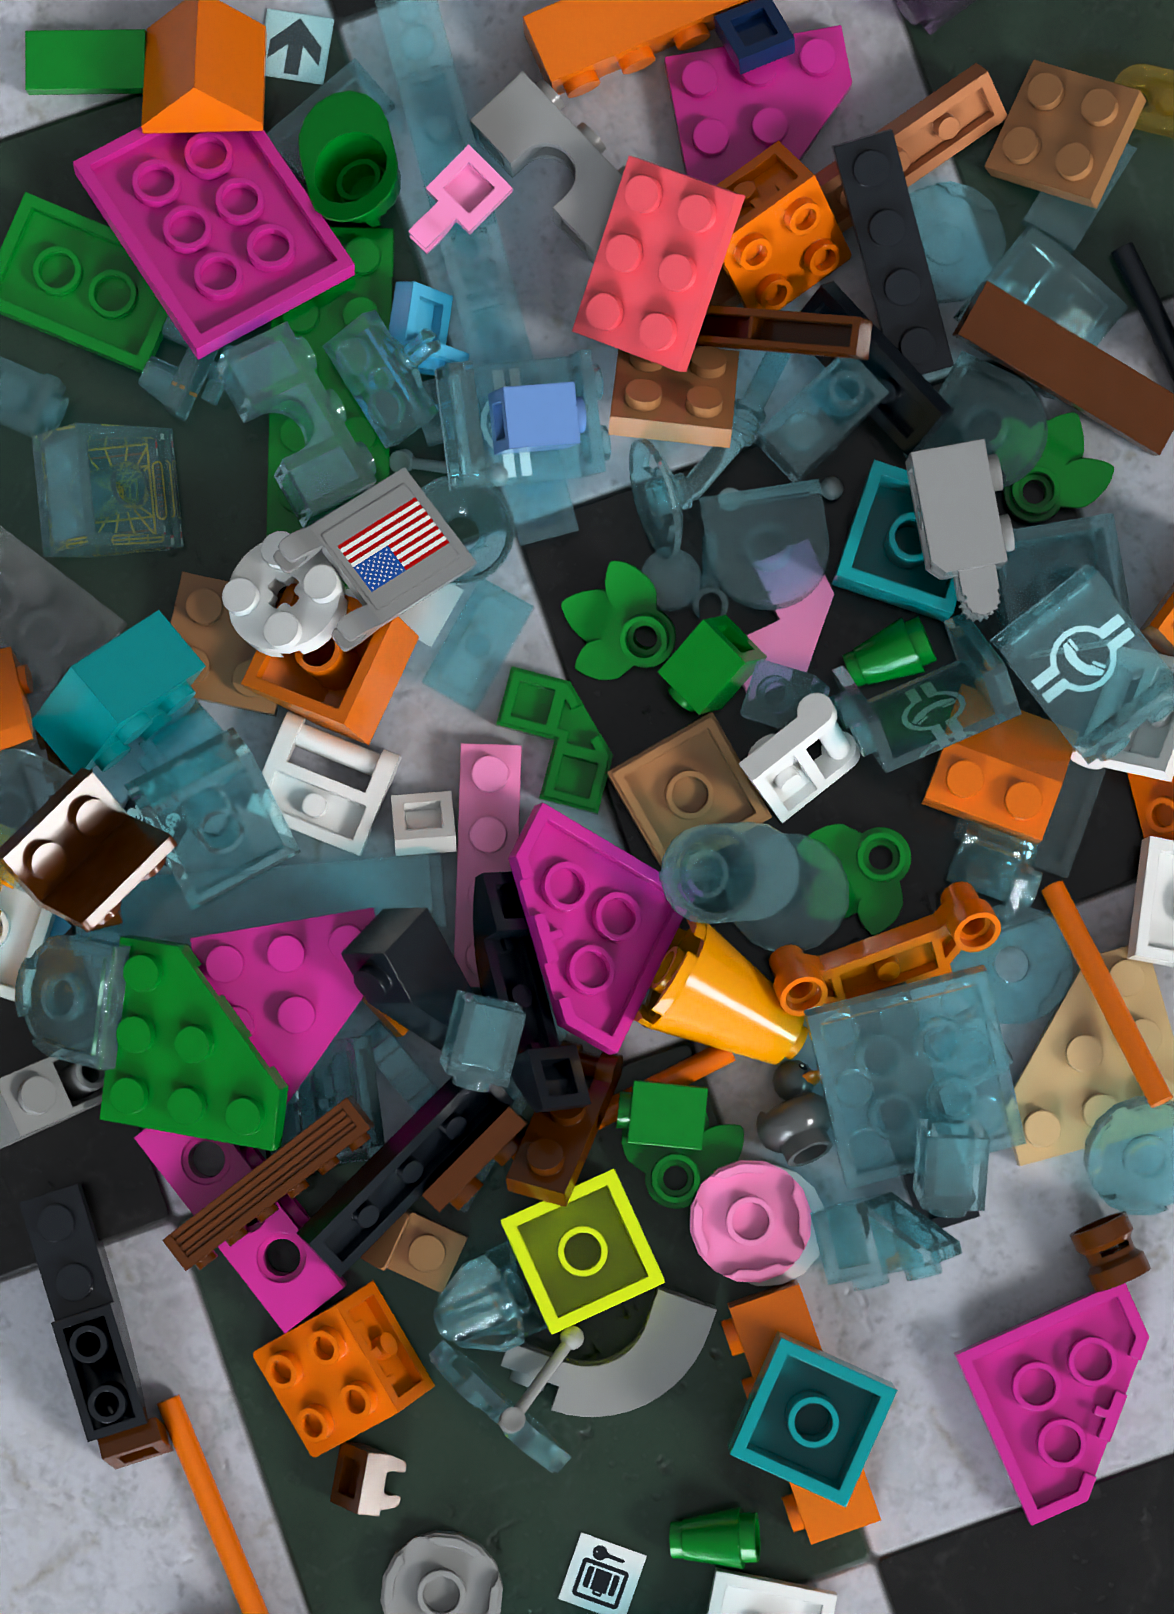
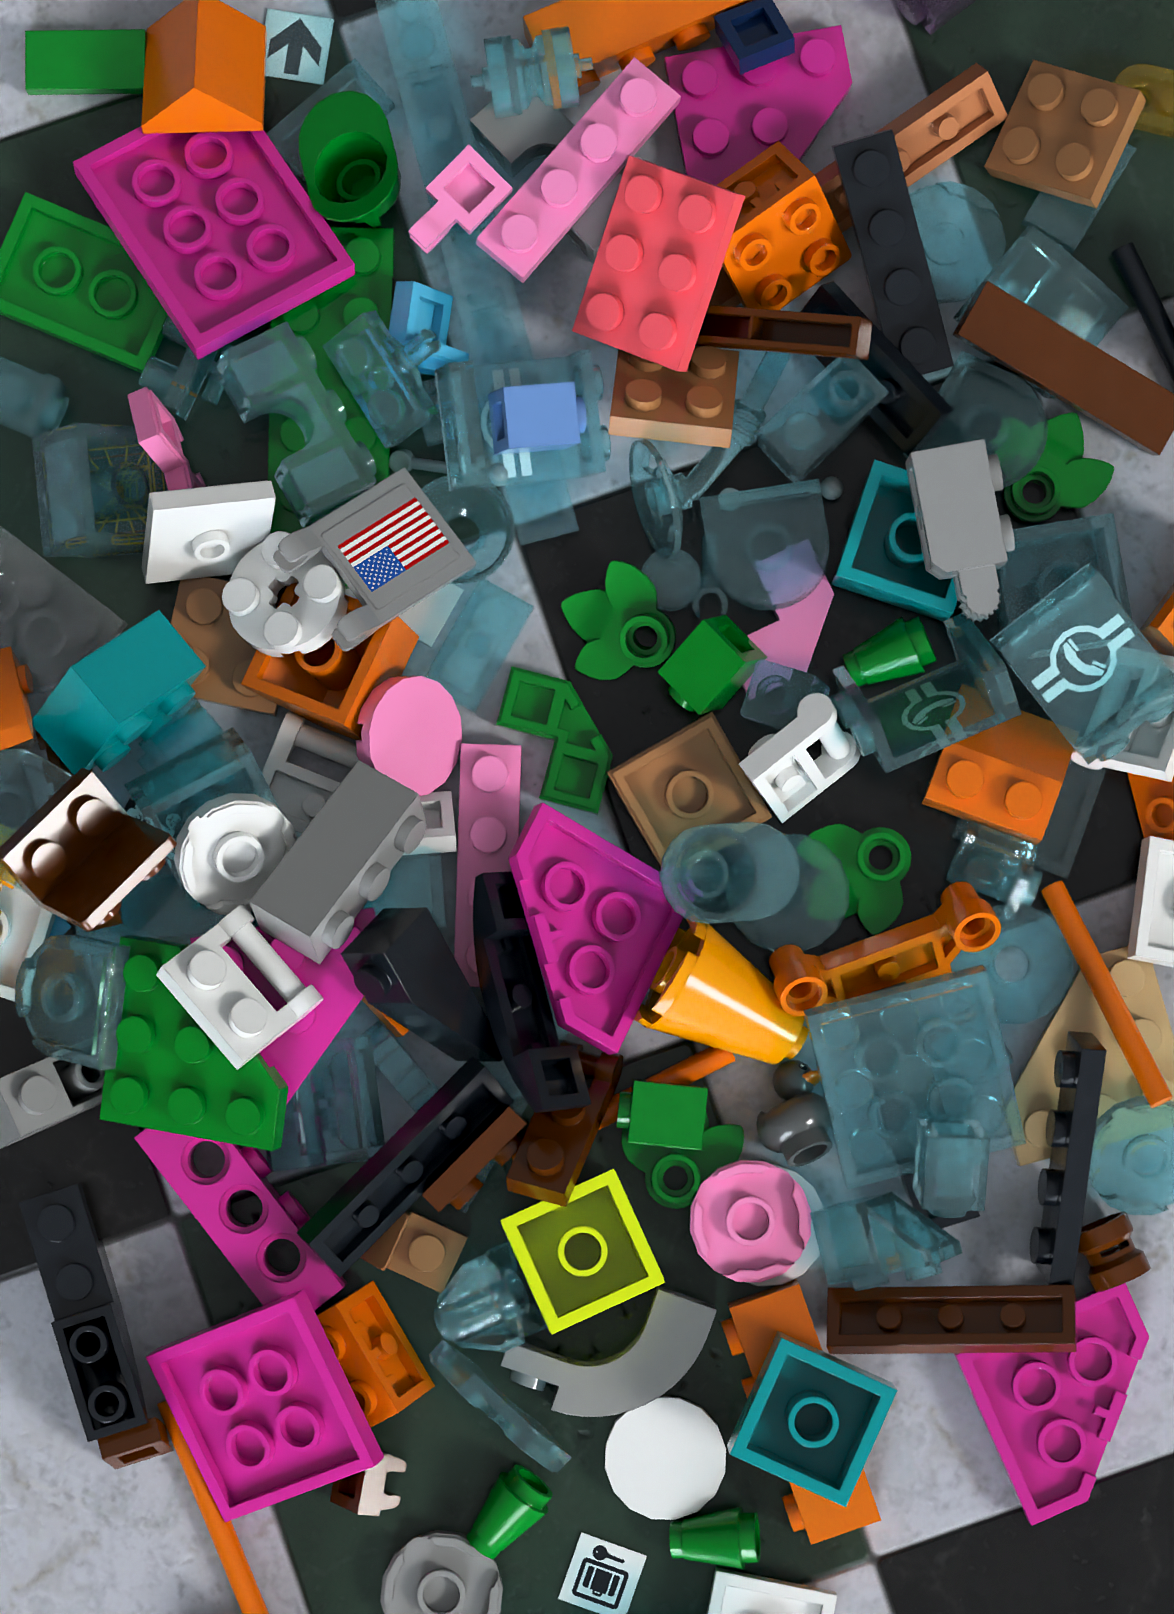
reddish brown piece [162,1095,375,1271] -> none
clear light blue brick [439,990,526,1092] -> none
light grey hinge [499,1326,584,1434] -> none
none -> bright pink tile [127,387,206,490]
none -> white plate [141,480,276,584]
none -> dark pink plate [145,1289,384,1522]
none -> white plate [156,904,324,1070]
none -> white tile [174,793,297,915]
none -> light grey brick [249,760,427,964]
none -> bright pink tile [356,675,462,796]
none -> green cone [466,1464,553,1559]
none -> clear light blue wheel [470,26,593,119]
none -> bright pink plate [476,57,681,283]
none -> white tile [605,1395,726,1520]
none -> reddish brown plate [826,1285,1077,1354]
none -> black plate [1030,1031,1107,1285]

